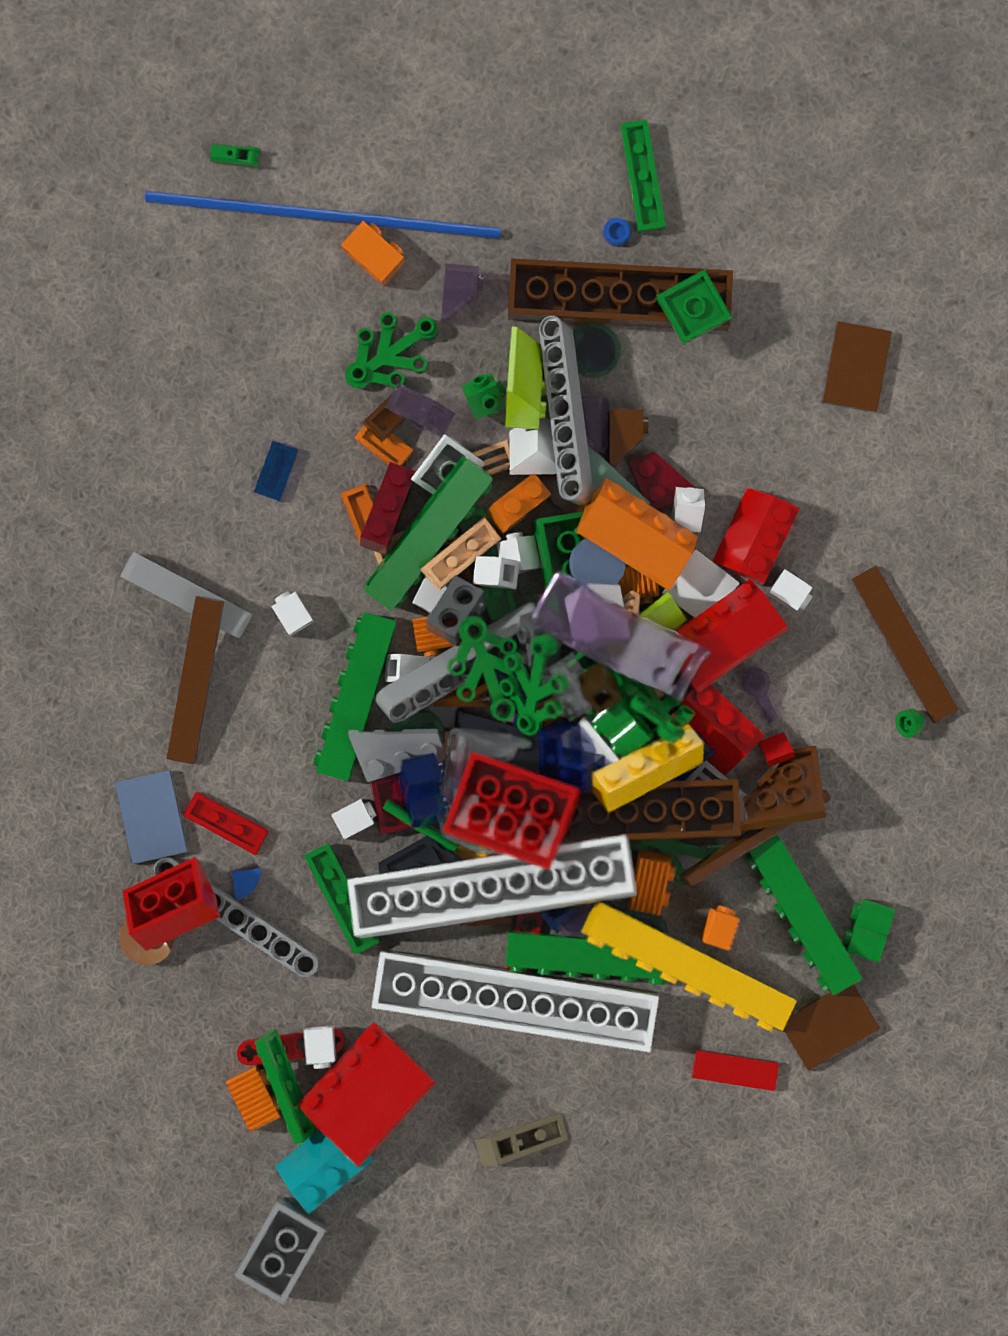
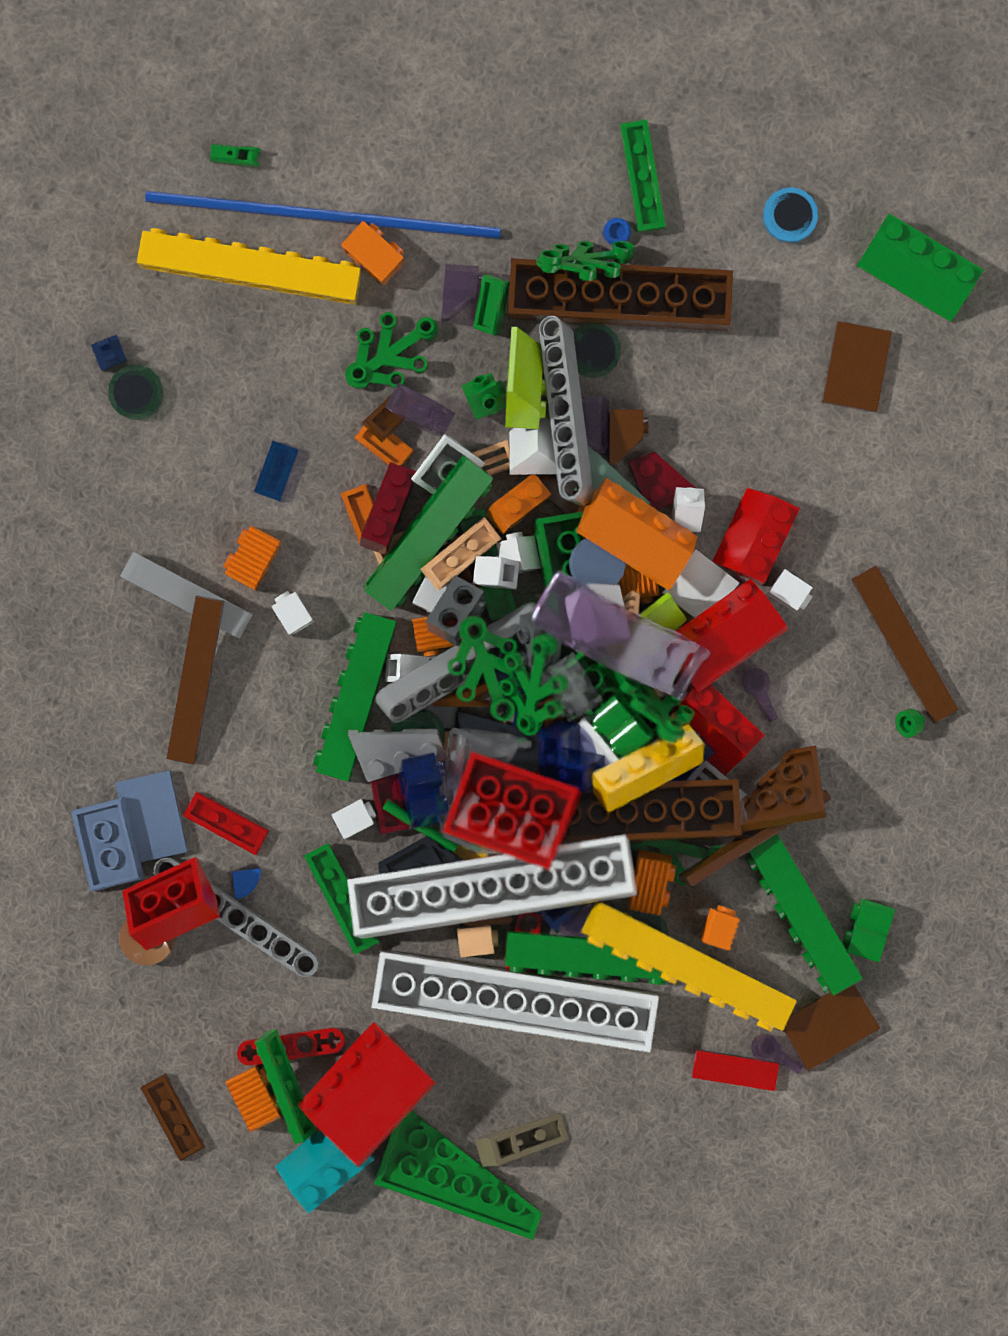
light grey brick [234,1197,328,1304] -> none
white brick [304,1026,337,1068] -> none
dark brown brick [577,662,622,714] -> none
green tile [656,269,732,346] -> none
red tile [758,732,795,767] -> none
none -> sand blue tile [71,797,144,892]
none -> dark blue tile [91,335,127,371]
none -> tile [108,365,164,420]
none -> yellow brick [137,228,362,305]
none -> reddish brown tile [140,1073,205,1161]
none -> orange brick [223,525,282,591]
none -> green wing [374,1110,542,1240]
none -> light nougat brick [457,925,499,957]
none -> green tile [473,274,510,336]
none -> green plant [536,241,635,281]
none -> clear purple plate [751,1034,803,1074]
none -> tile [763,187,818,243]
none -> green slope [857,213,984,323]

